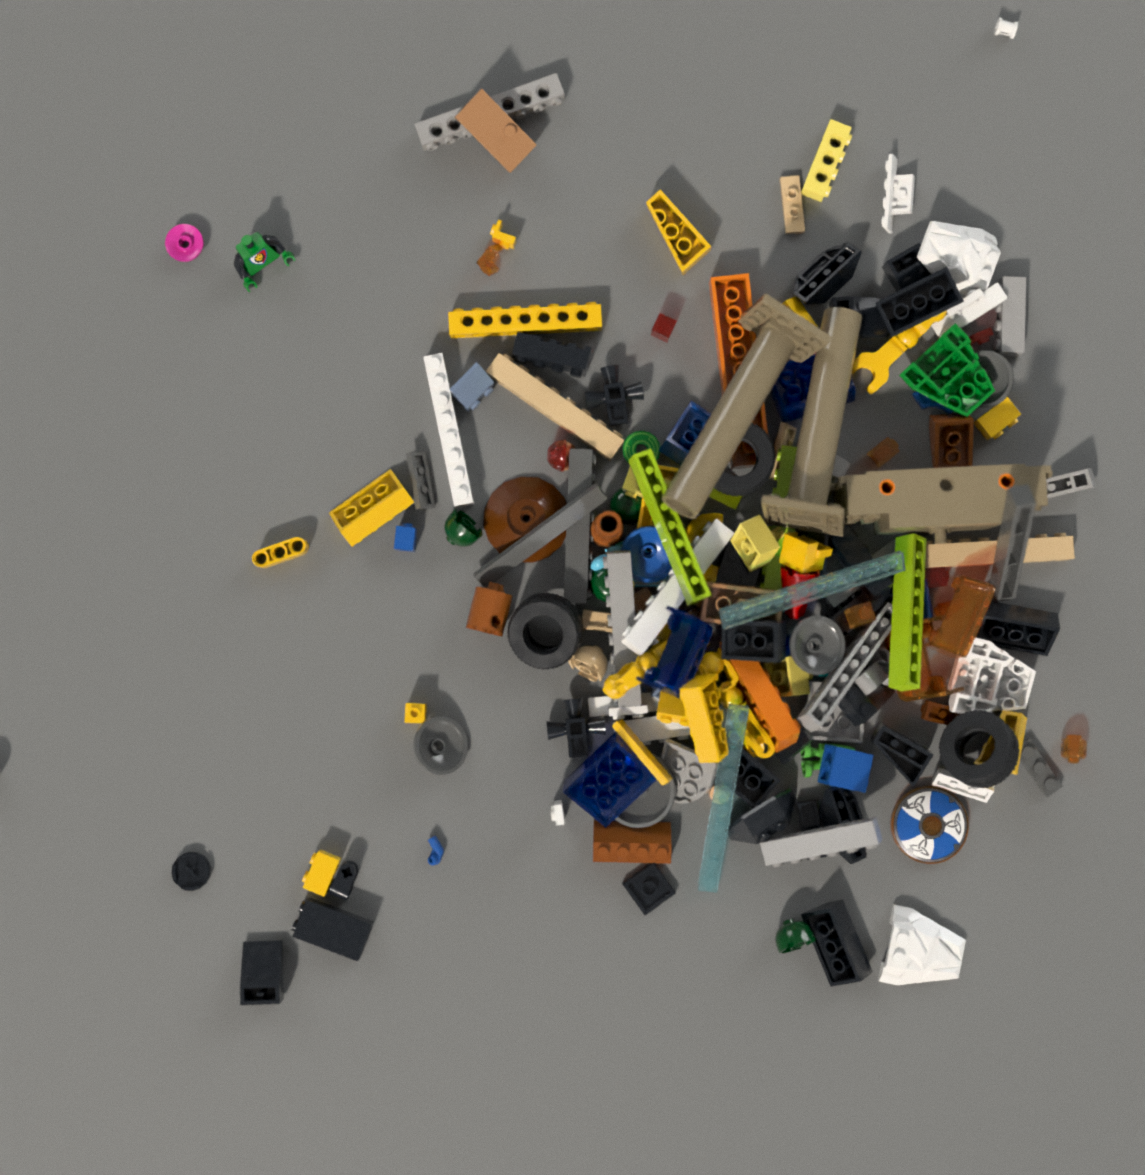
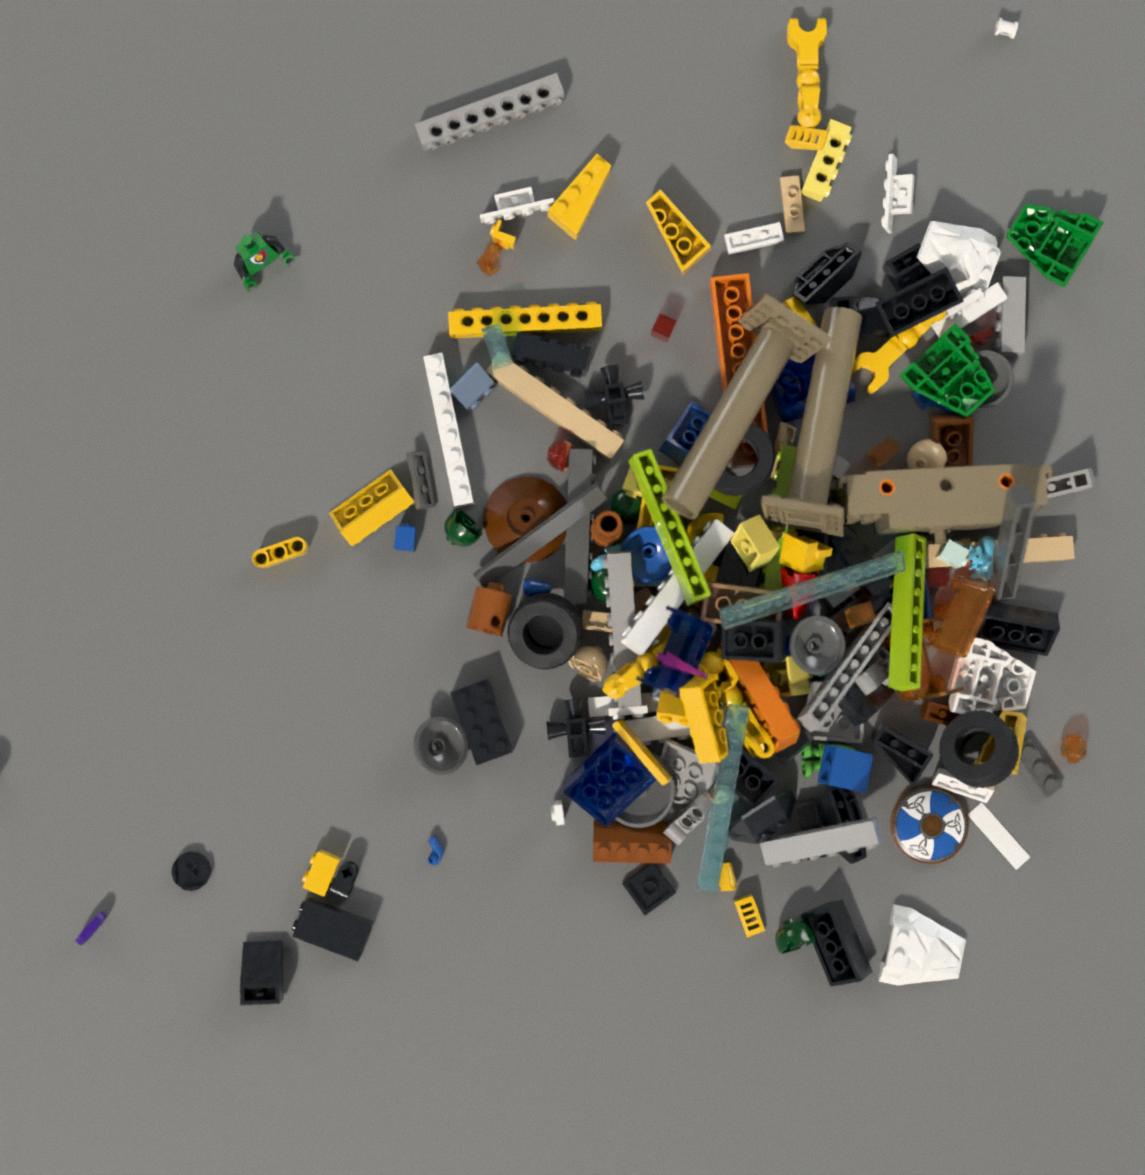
dark pink dish [165,224,204,262] -> none
yellow brick [405,703,427,723] -> none
medium nougat brick [454,88,536,173] -> none
green tile [622,431,660,465] -> none
yellow brick [974,397,1022,440] -> none
none -> dark purple tile [75,911,107,946]
none -> black brick [450,679,513,766]
none -> white bracket [480,187,555,224]
none -> clear light blue brick [481,323,512,370]
none -> blue cone [523,578,551,596]
none -> yellow wedge [548,154,611,241]
none -> magenta piece [657,651,708,679]
none -> light grey piece [663,795,712,845]
none -> yellow cone [718,863,738,892]
none -> white plate [724,222,784,255]
none -> yellow slope [733,894,765,937]
none -> yellow slope [785,125,829,150]
none -> yellow piece [787,18,827,128]
none -> tan cylinder [906,439,947,469]
none -> light aqua brick [935,539,970,569]
none -> medium azure animal [968,535,995,581]
none -> white sticker [968,802,1030,870]
none -> green wedge [1006,204,1104,288]

